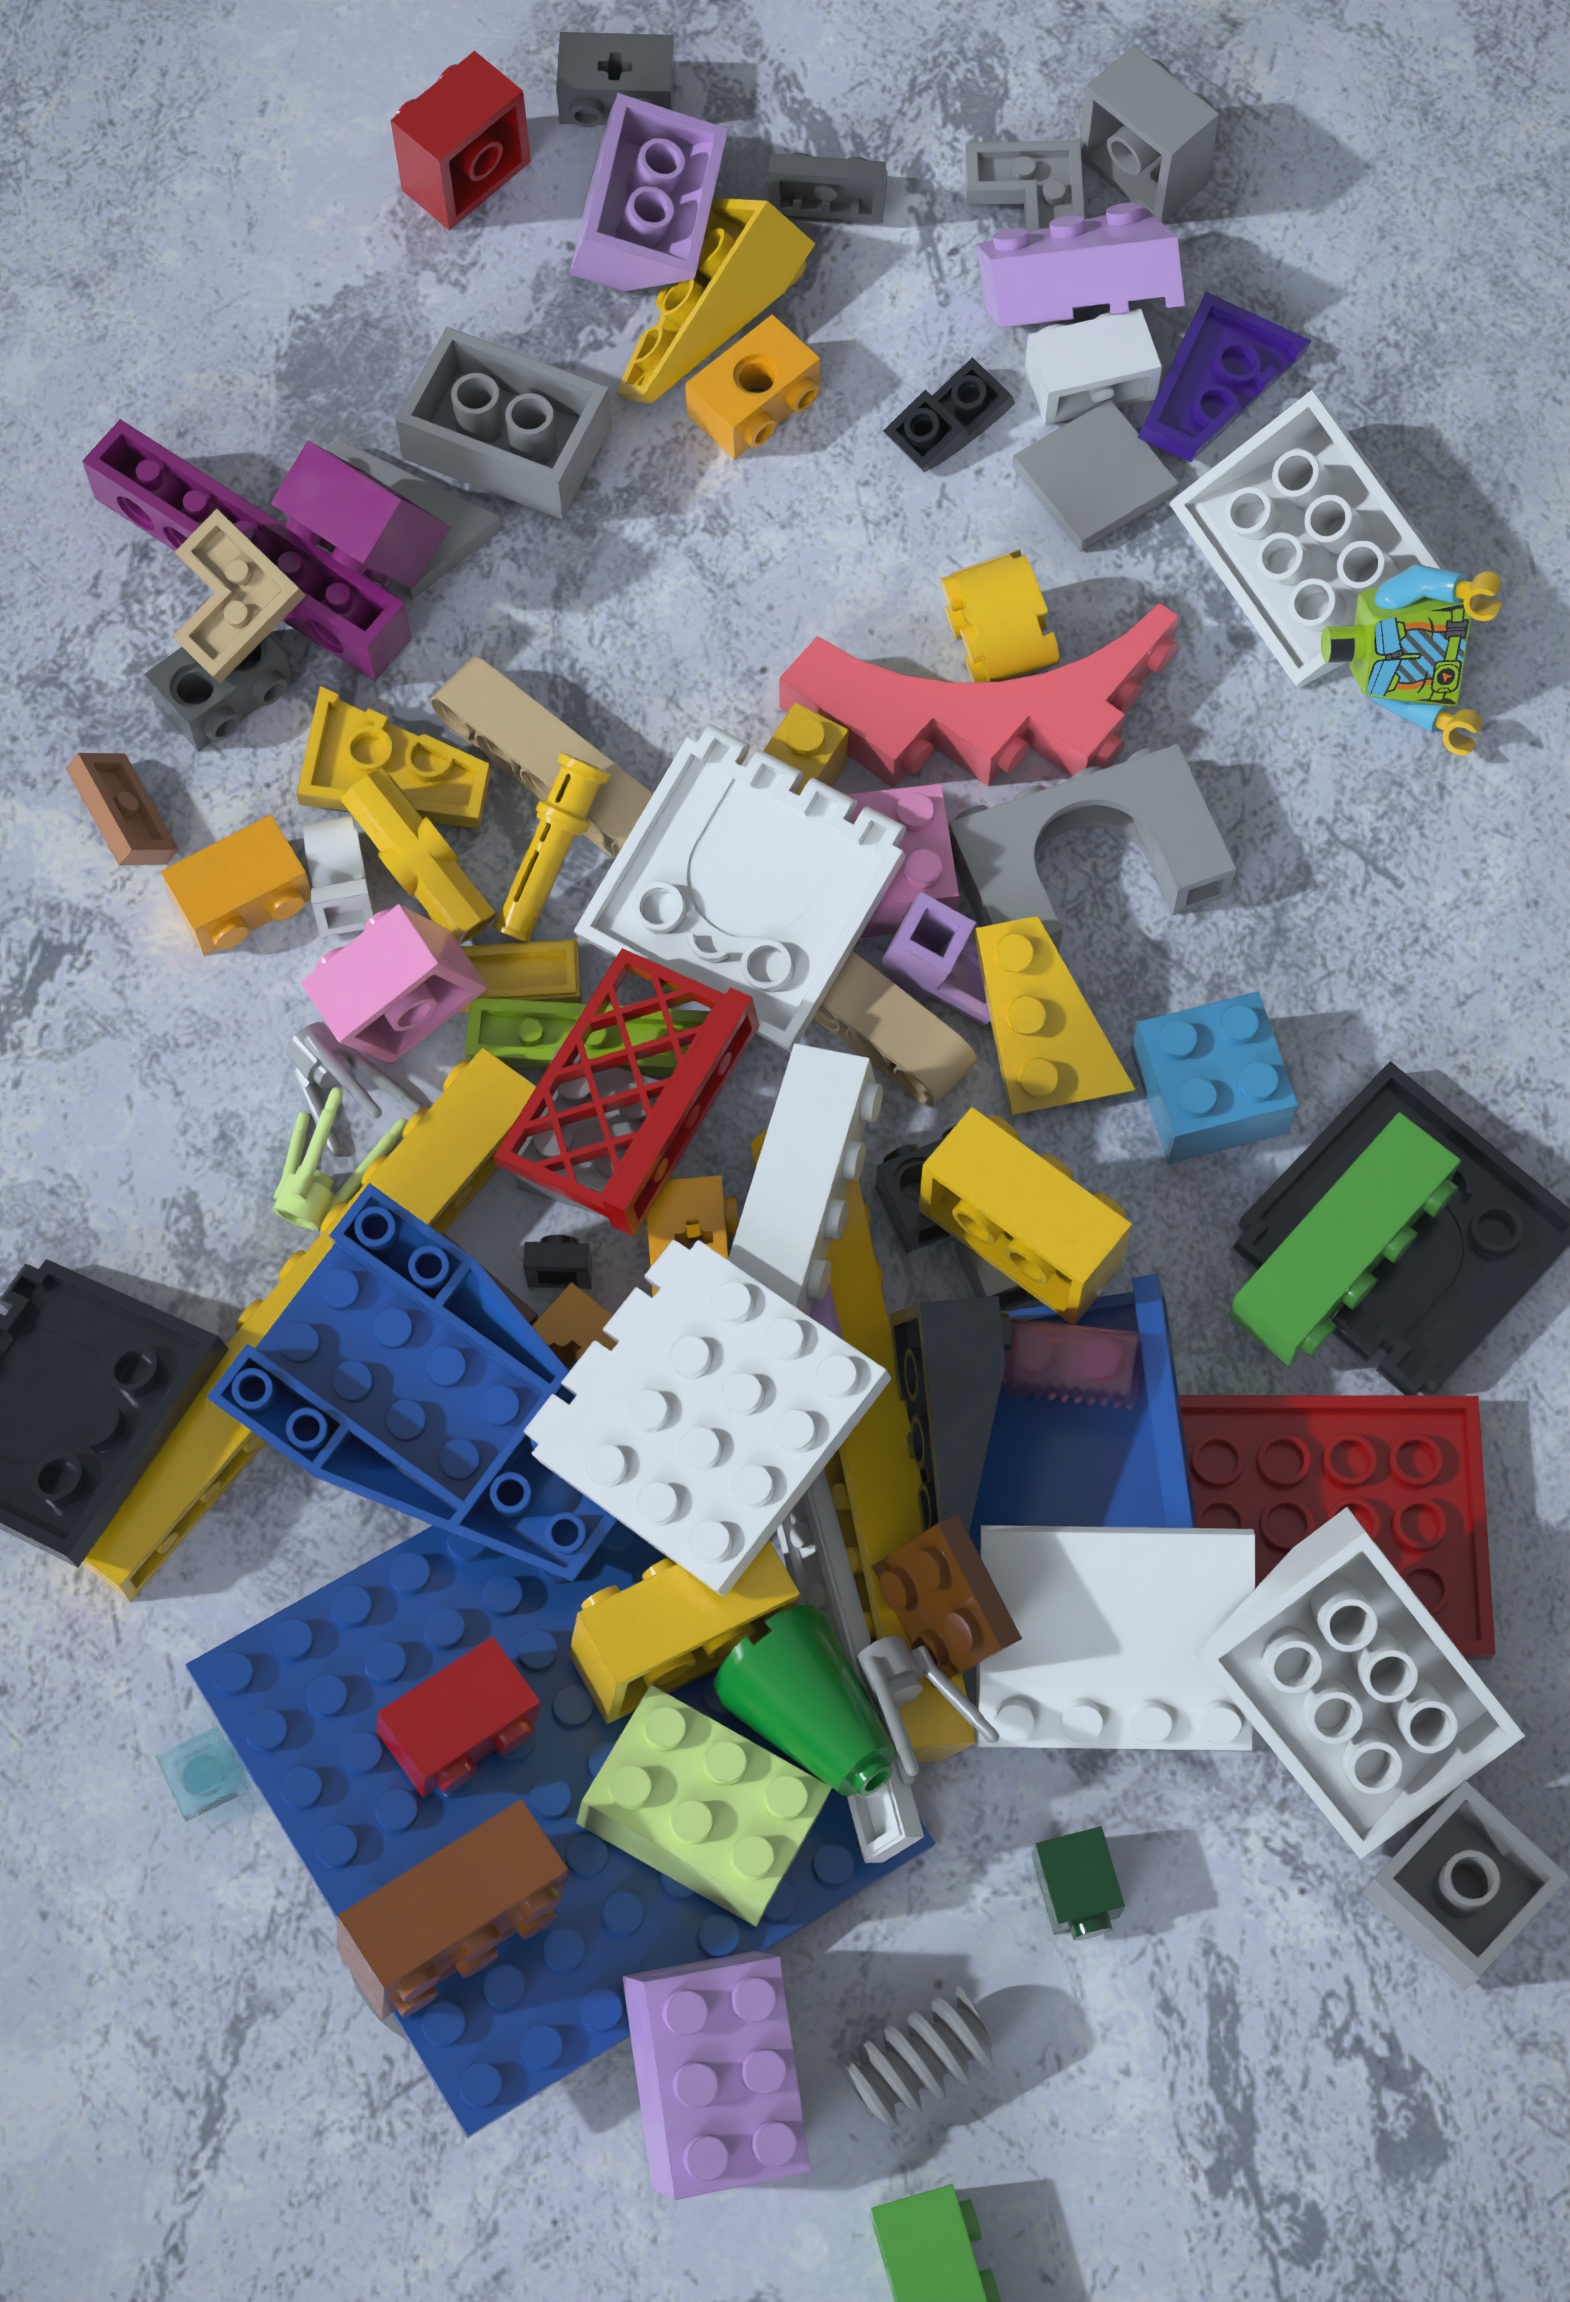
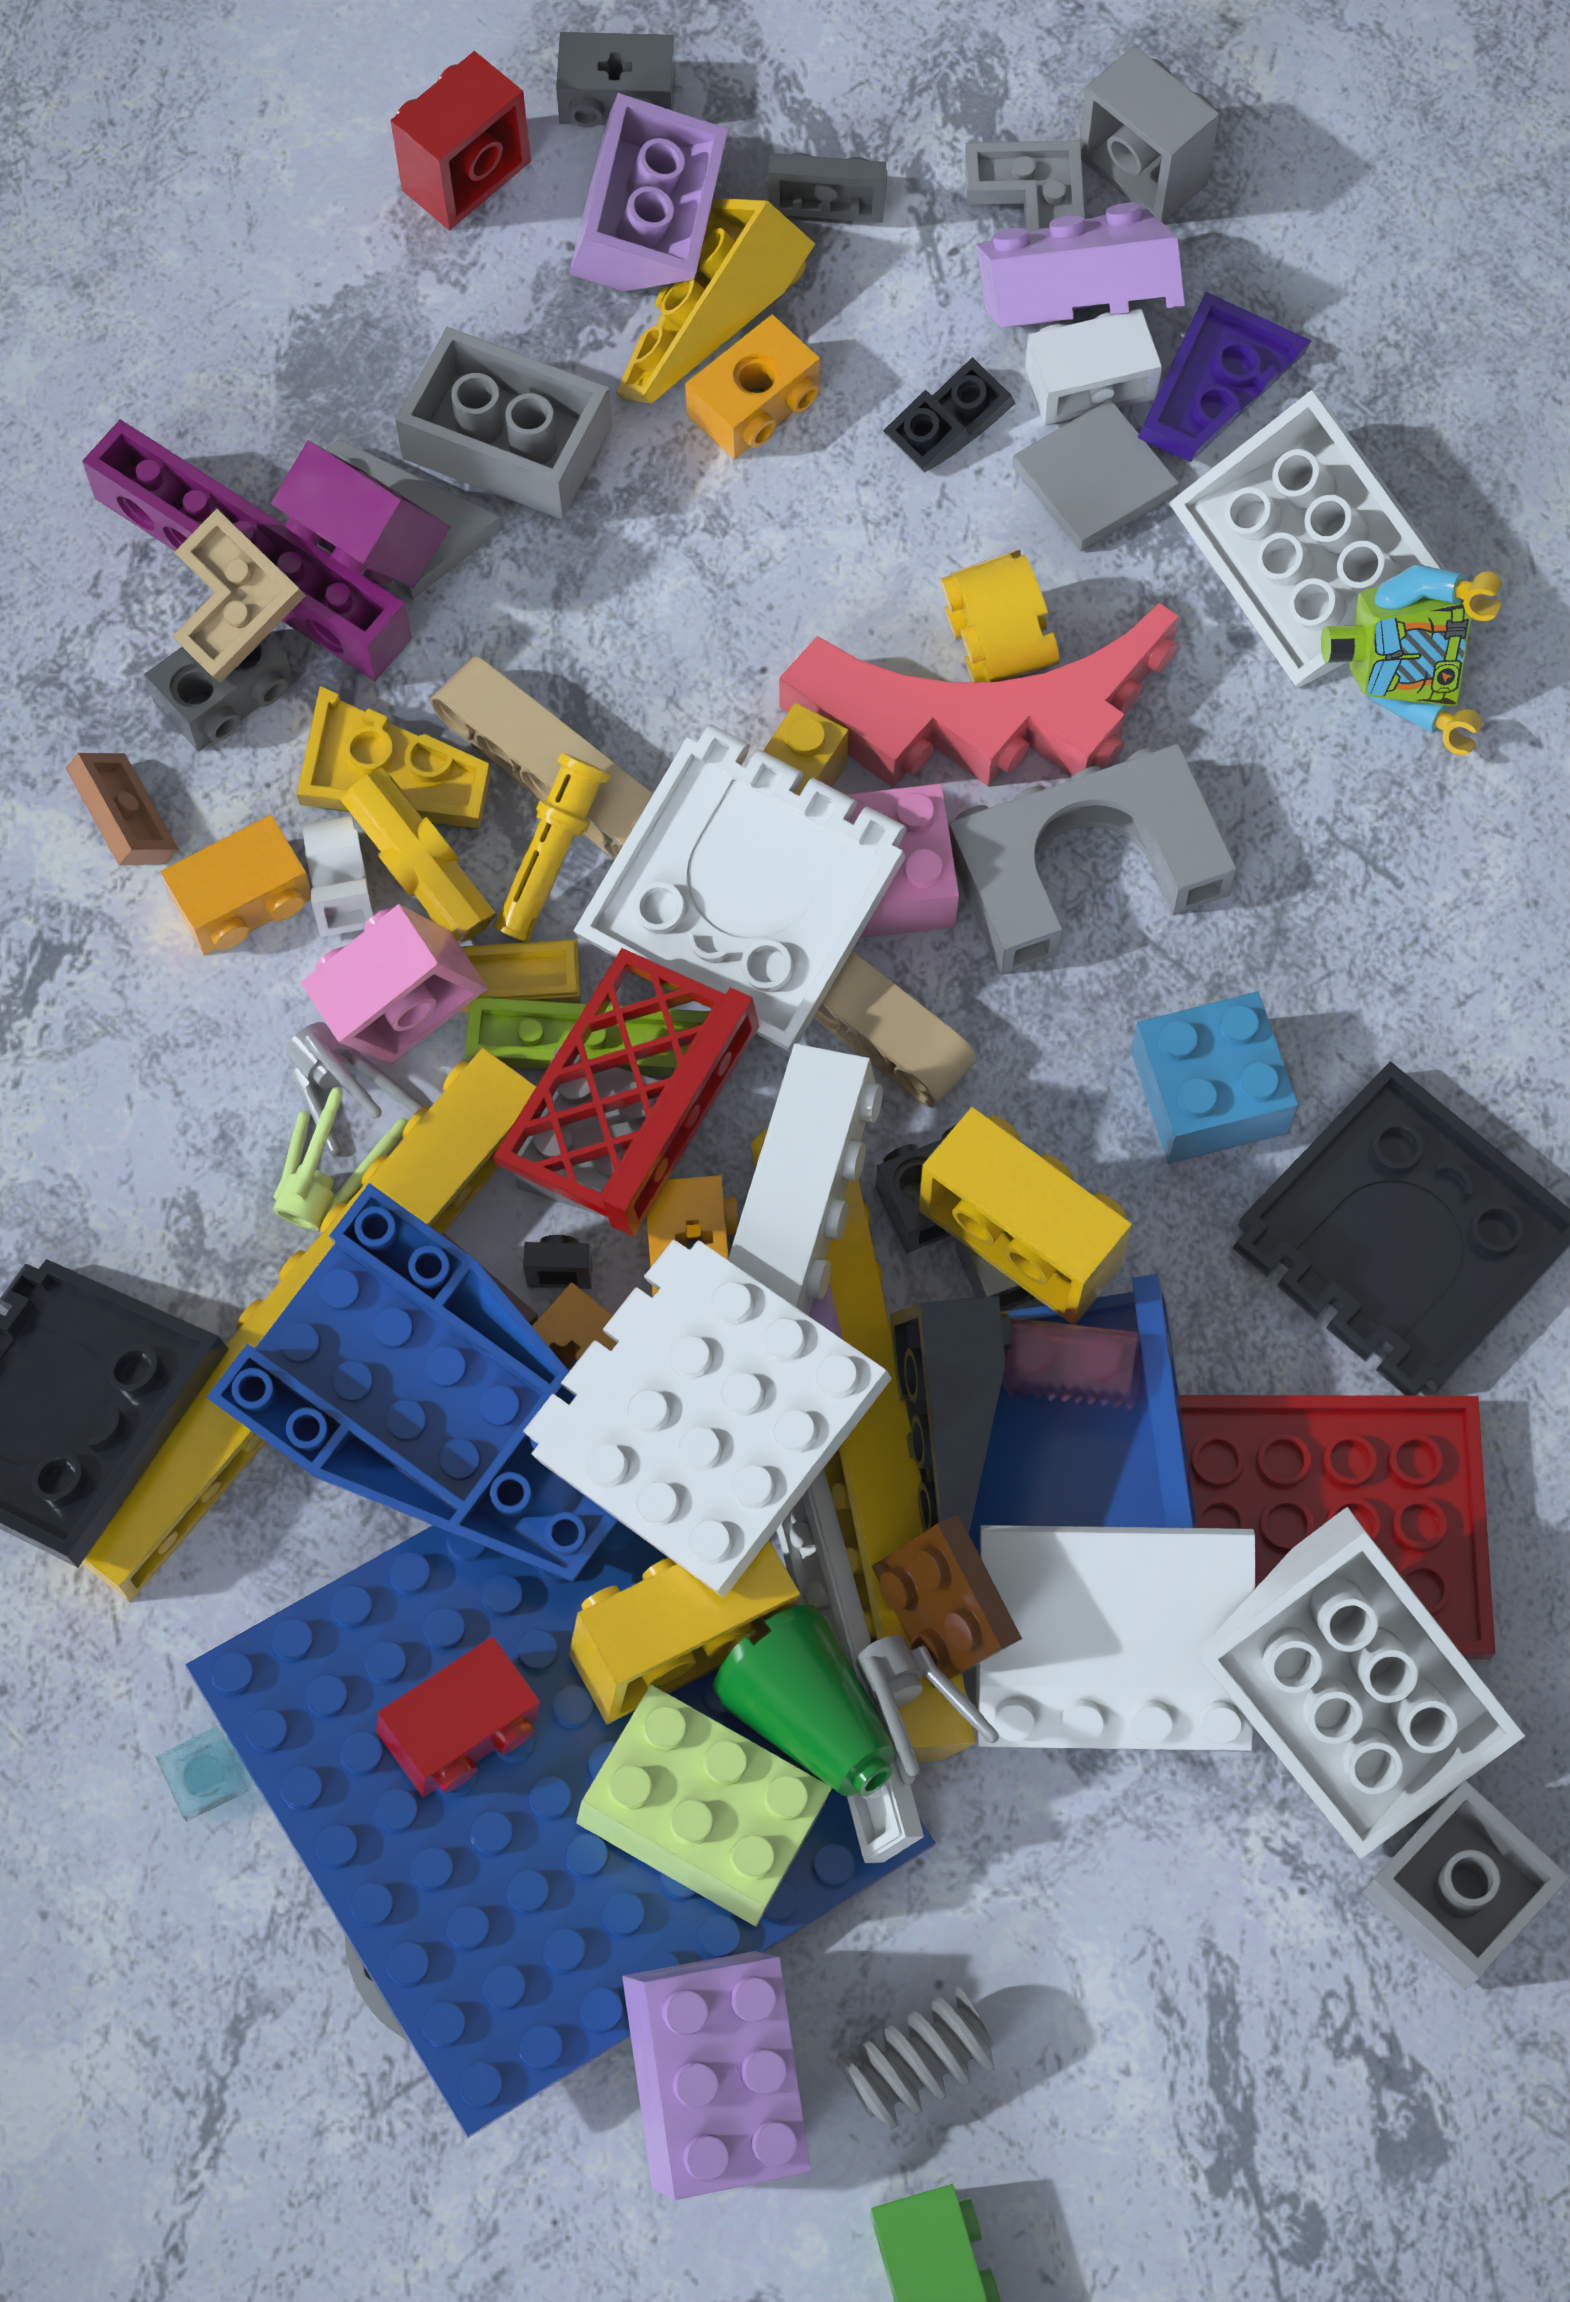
dark orange brick [336,1799,568,2020] -> none
lavender brick [882,892,991,1027] -> none
yellow wing [973,916,1136,1115] -> none
dark green brick [1031,1826,1125,1941] -> none
bright green brick [1228,1112,1461,1366] -> none

